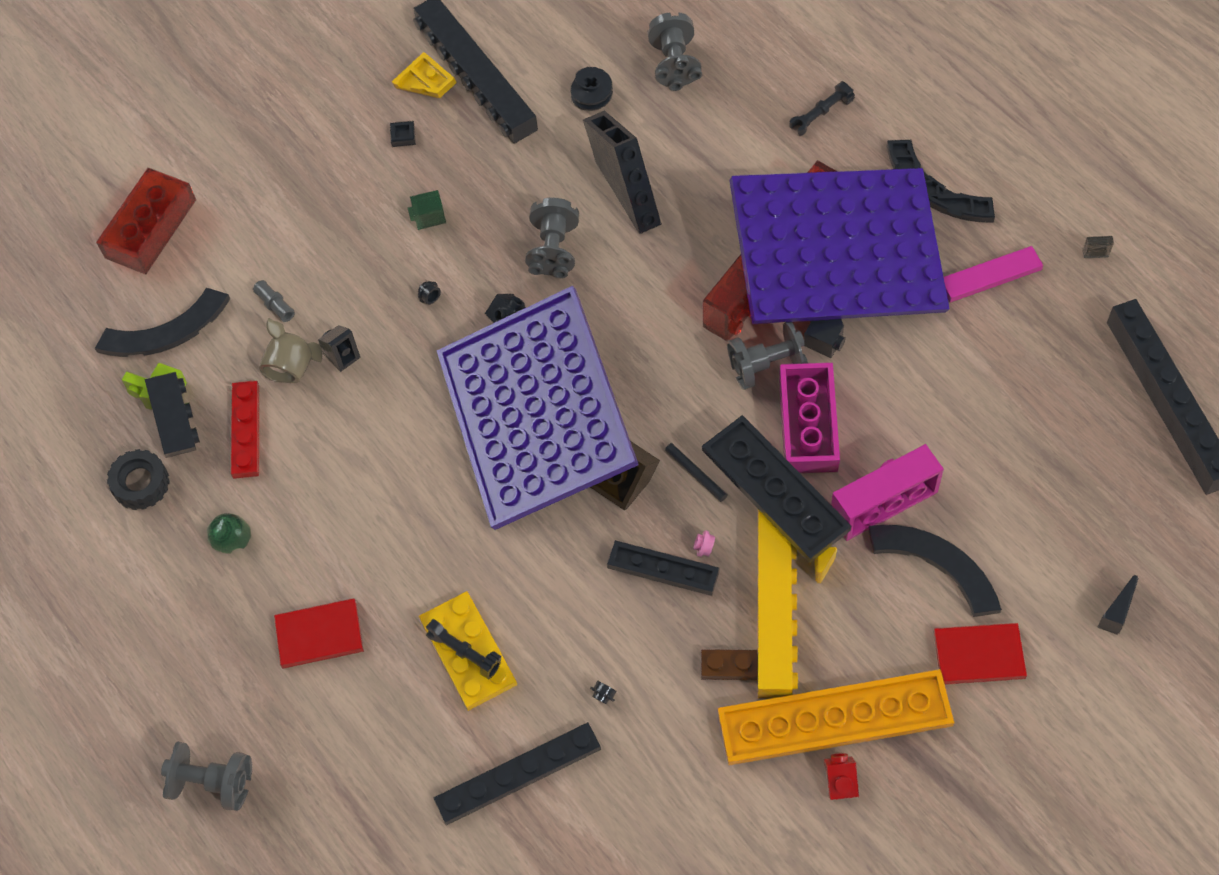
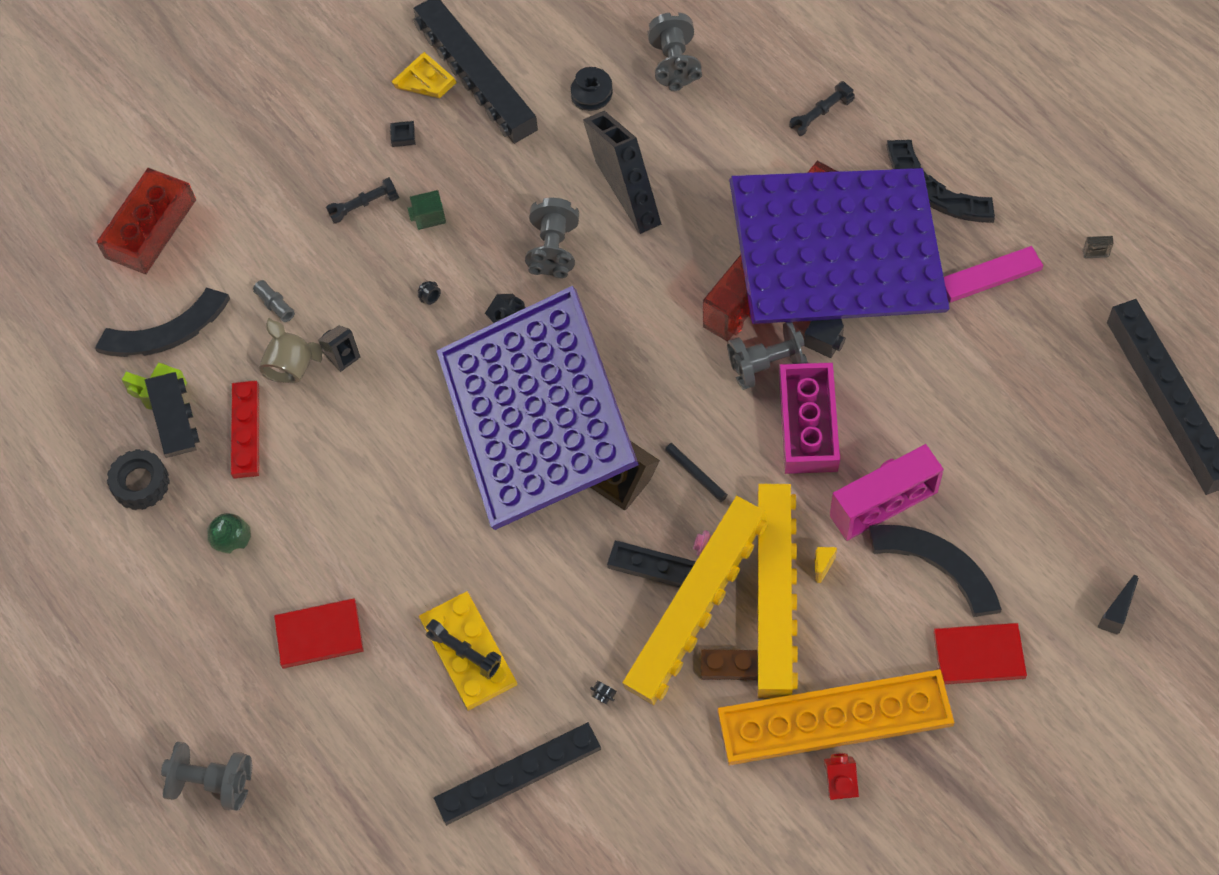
black plate [702,415,852,563] -> none
none -> black piece [326,177,399,224]
none -> yellow brick [622,495,768,706]

